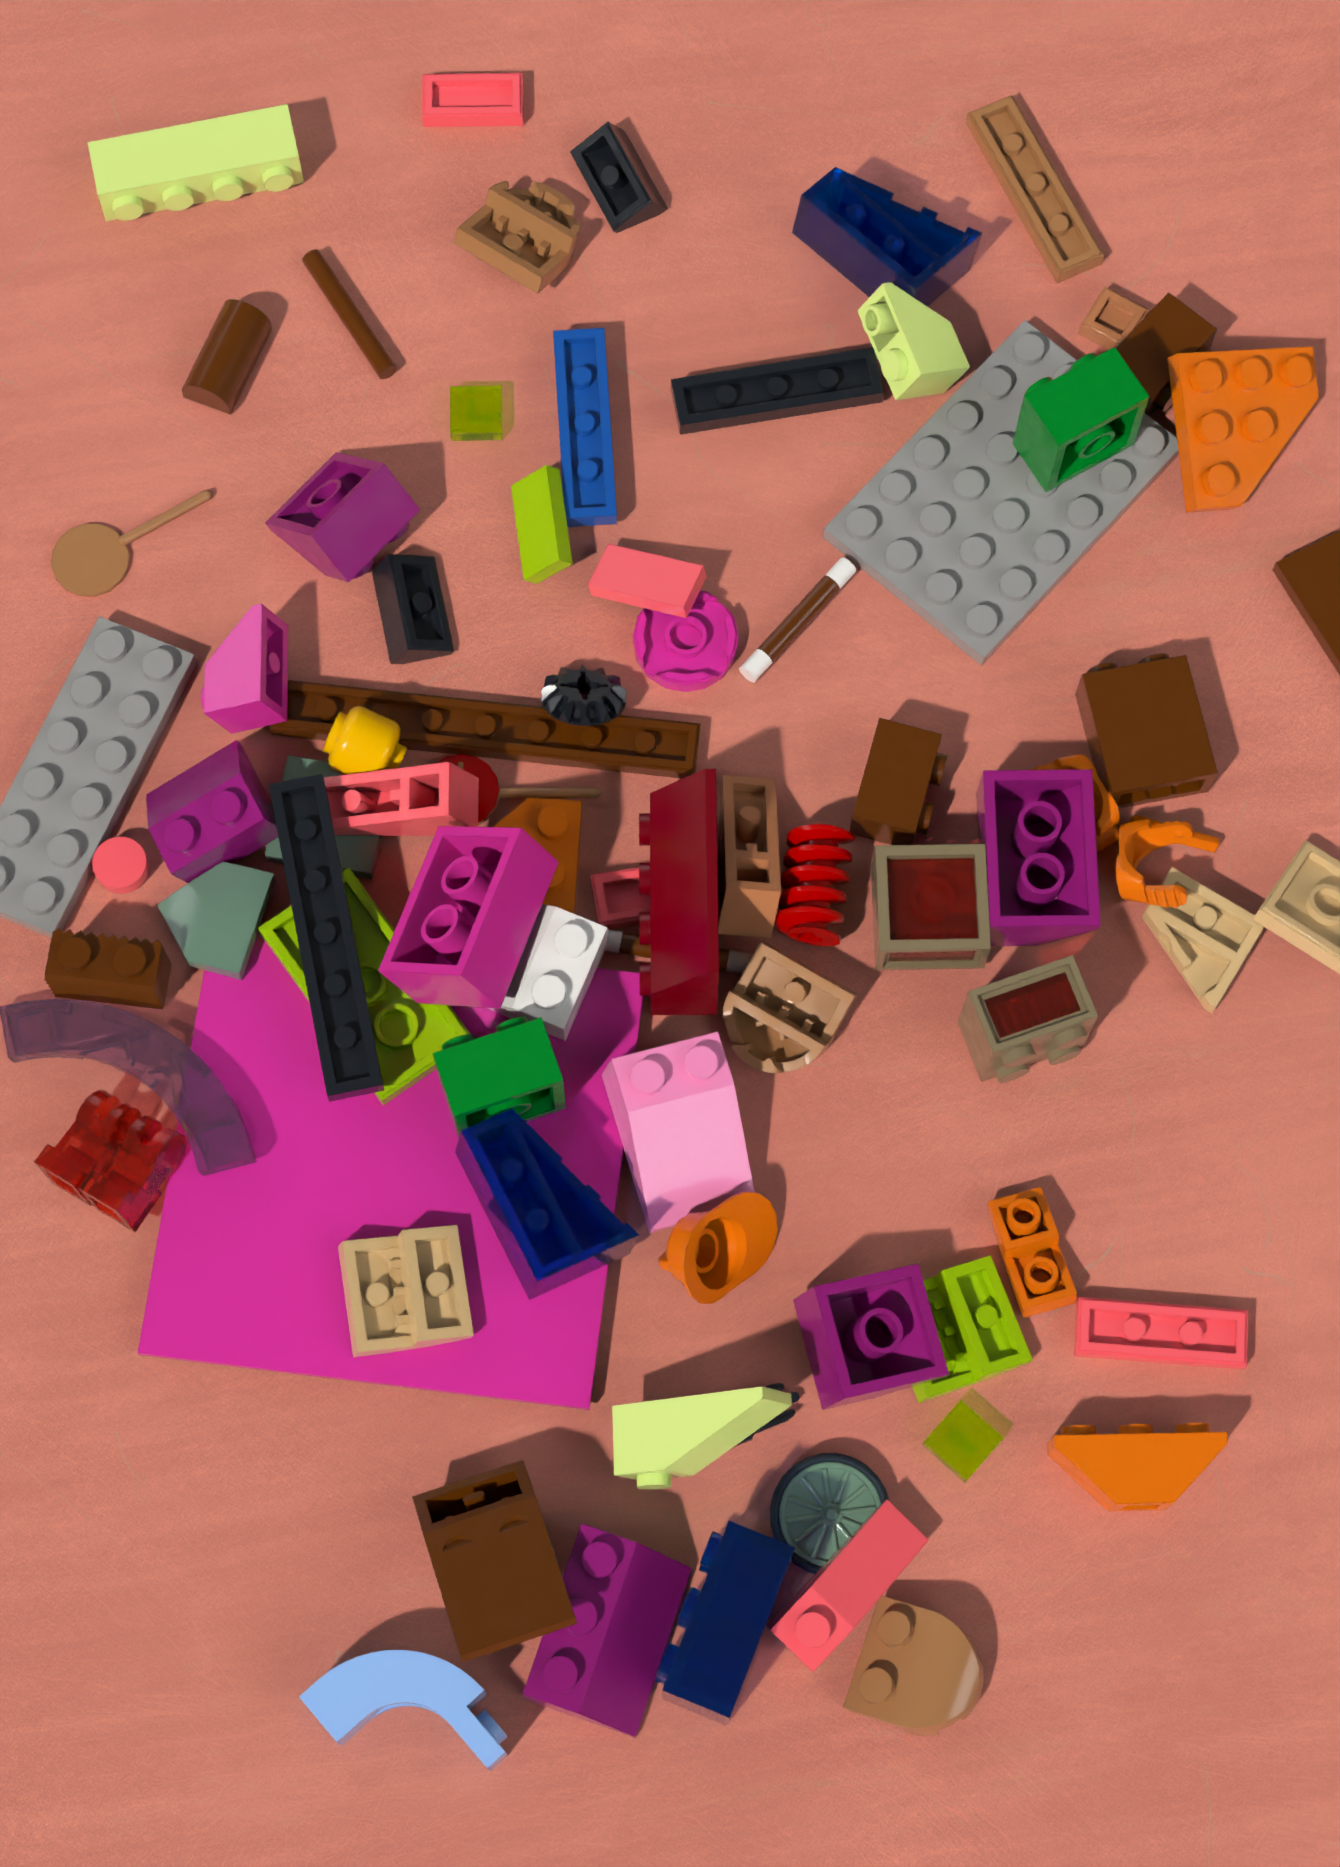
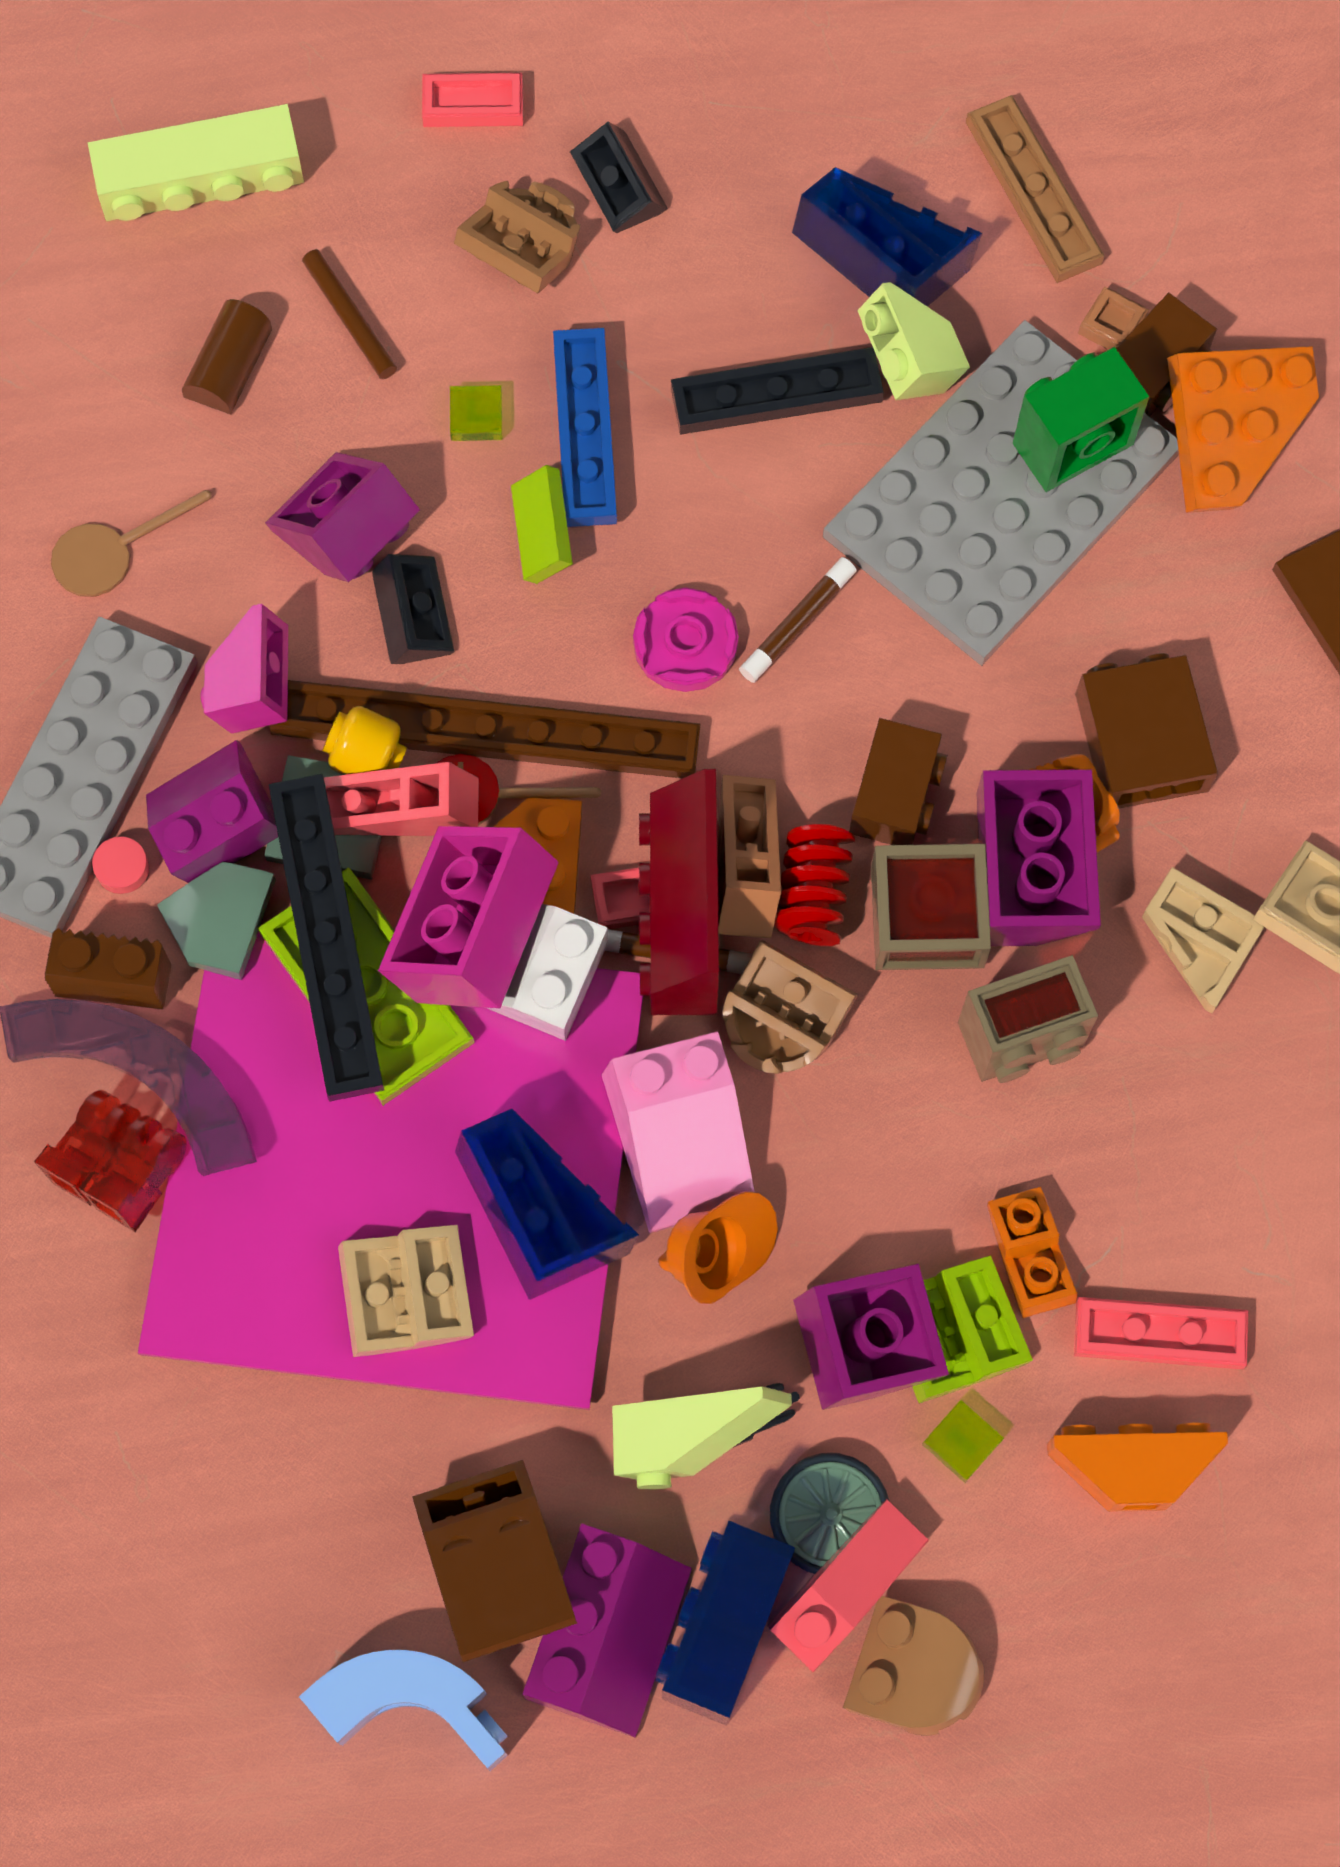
green brick [433,1016,566,1144] -> none
black gear [541,665,626,726] -> none
coral tile [588,544,707,618] -> none
orange helmet [1116,815,1220,908] -> none

